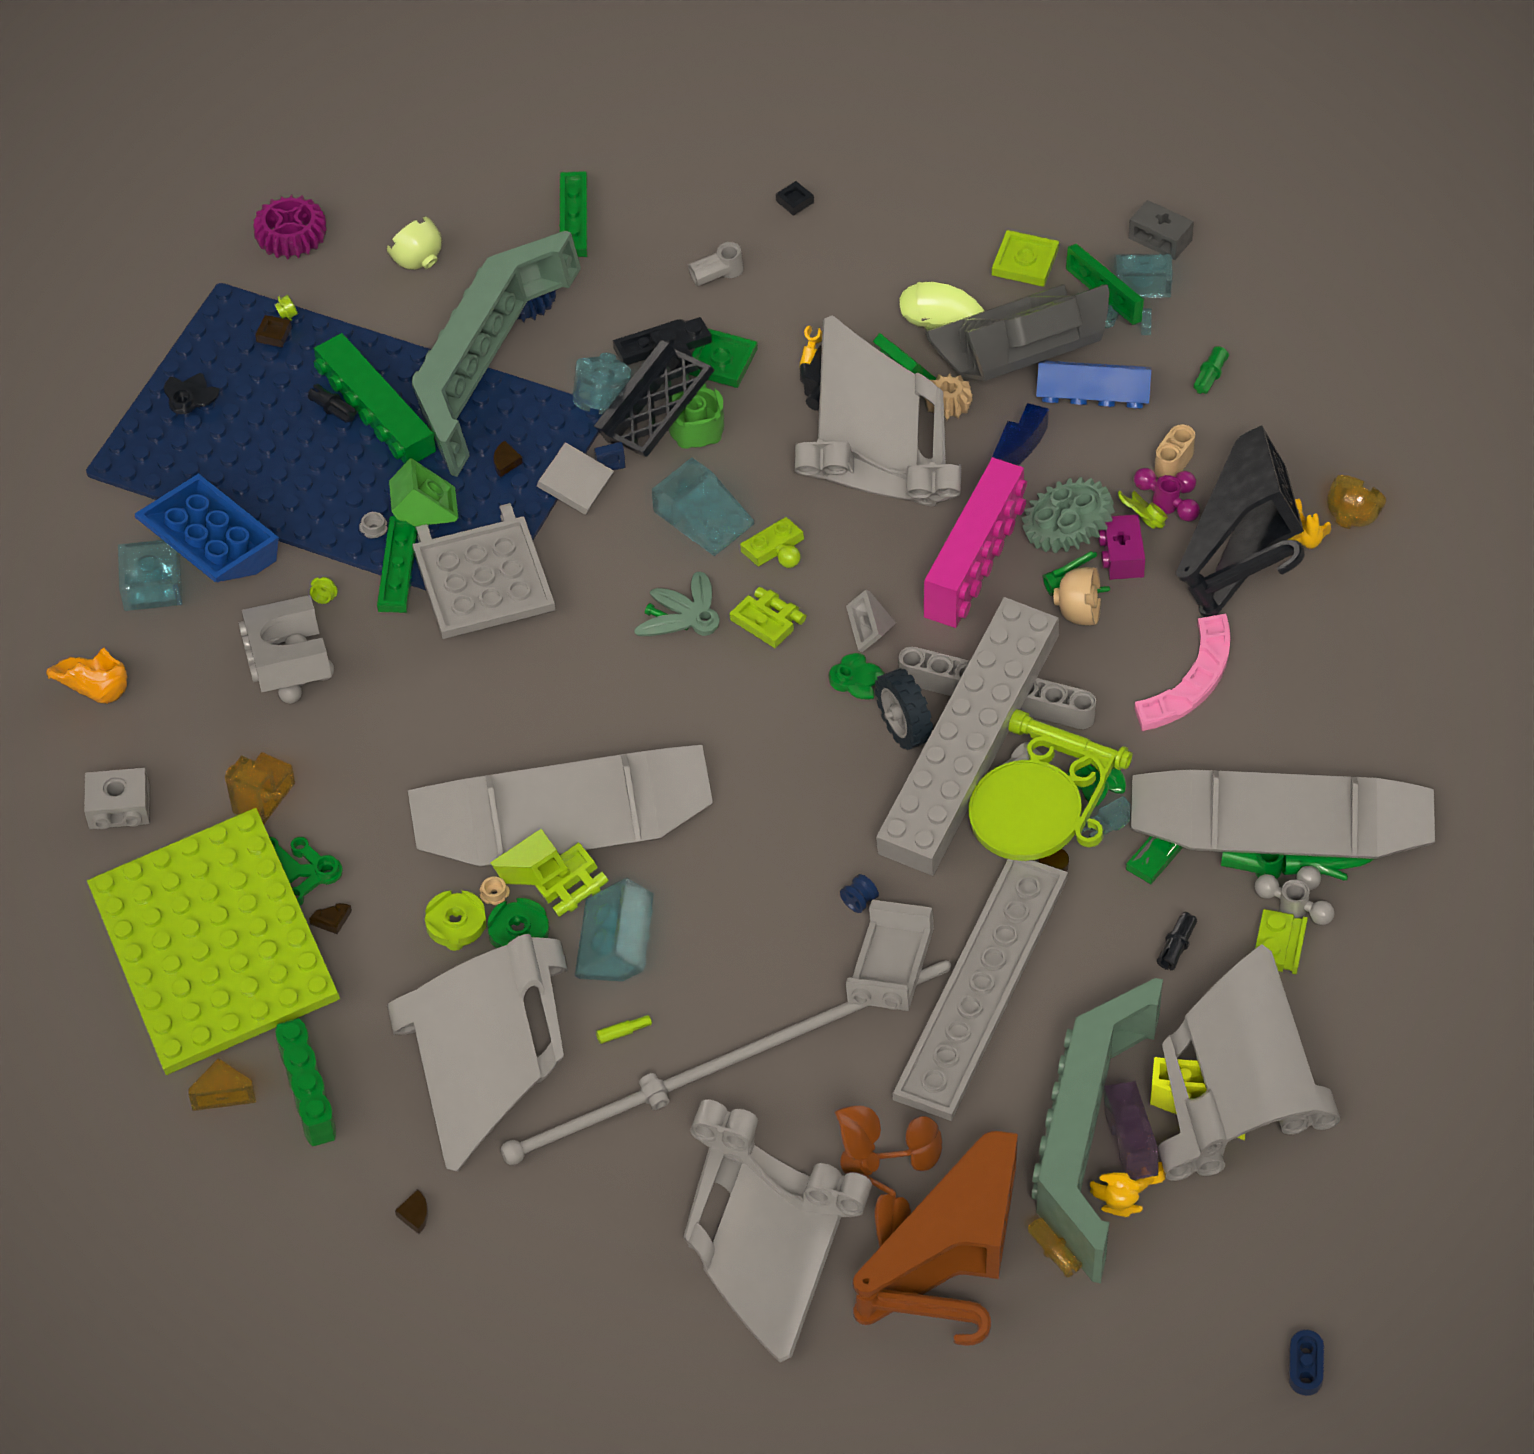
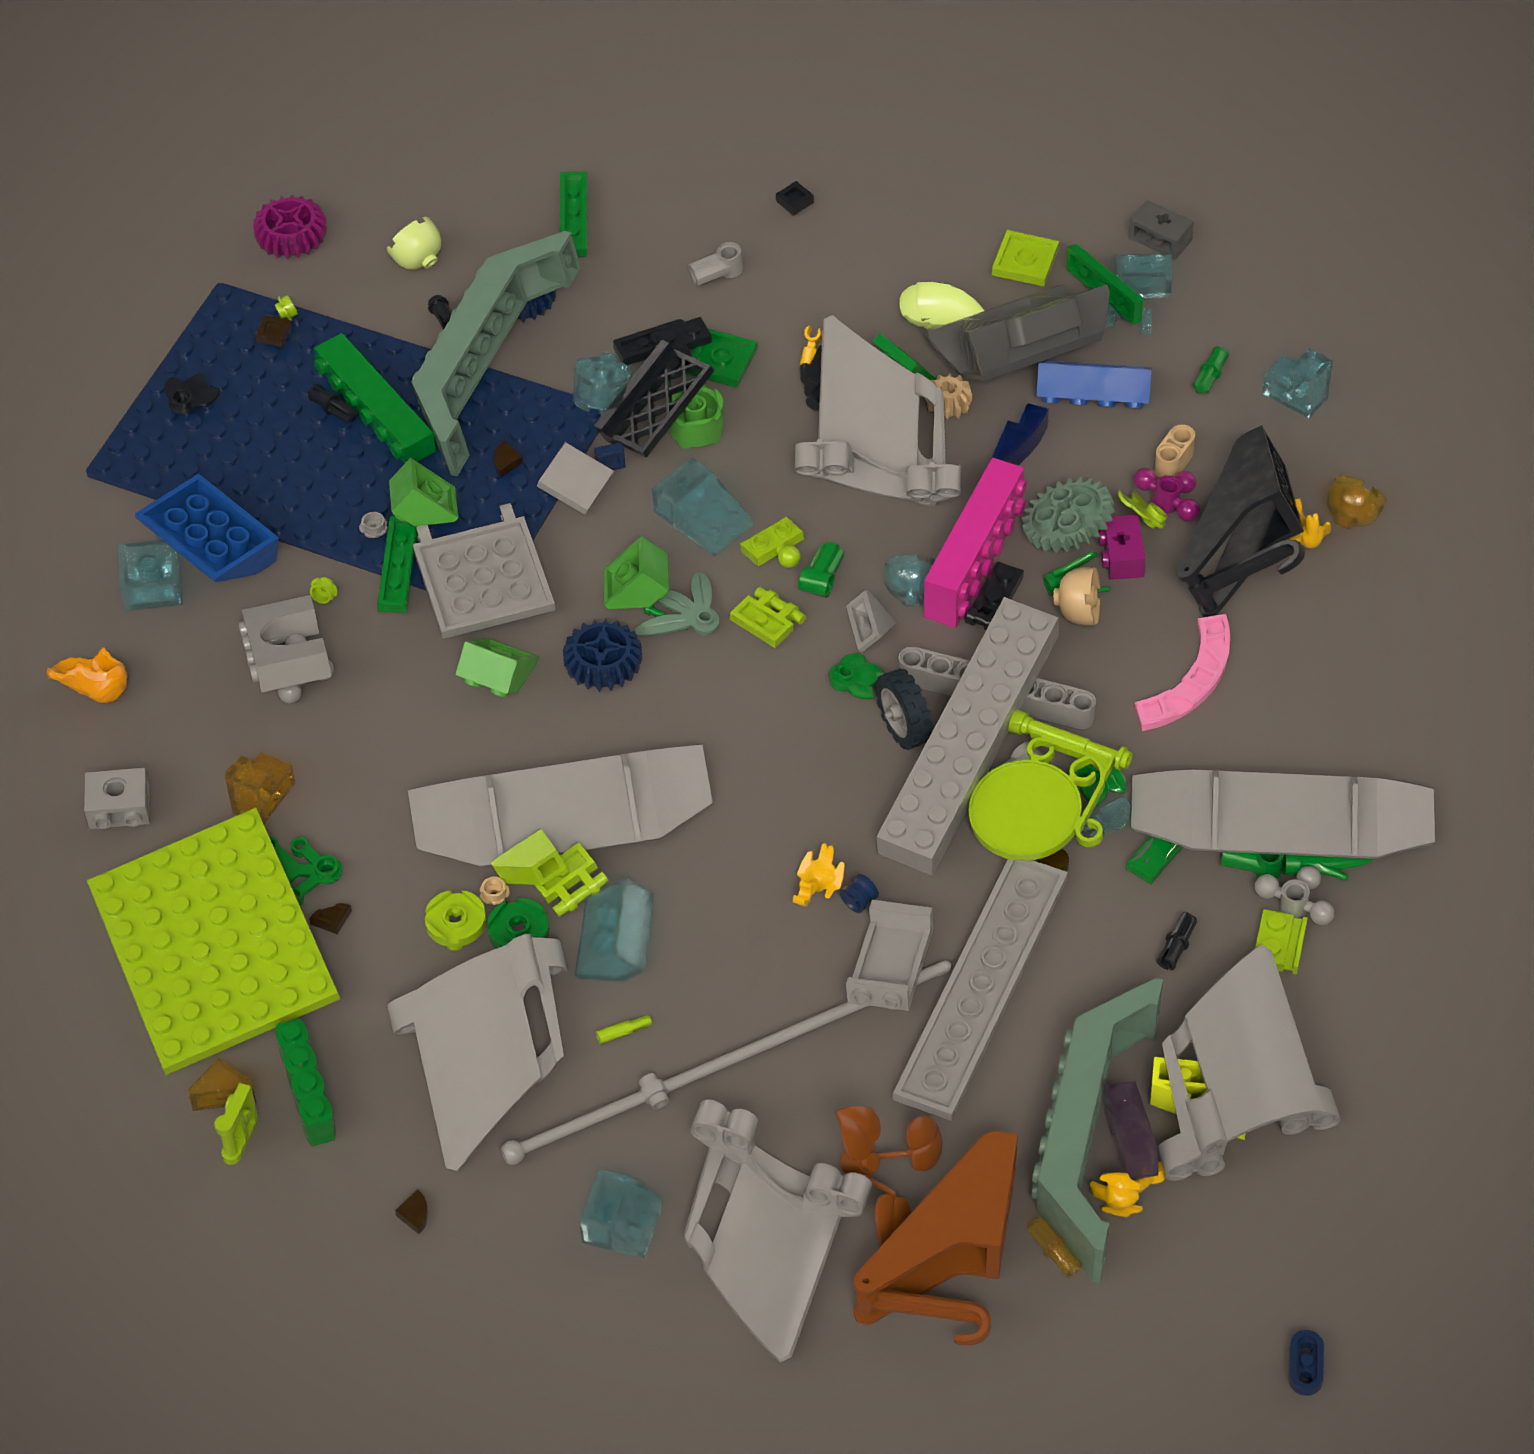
none -> lime plate [214,1083,259,1165]
none -> black pin [428,295,452,329]
none -> bright green slope [455,637,539,697]
none -> dark blue gear [563,618,642,692]
none -> clear light blue slope [580,1169,663,1258]
none -> bright green slope [603,536,669,609]
none -> yellow piece [793,843,845,907]
none -> green piece [798,541,844,598]
none -> clear light blue cylinder [884,555,935,606]
none -> black plate [965,561,1024,630]
none -> clear light blue brick [1262,348,1333,419]

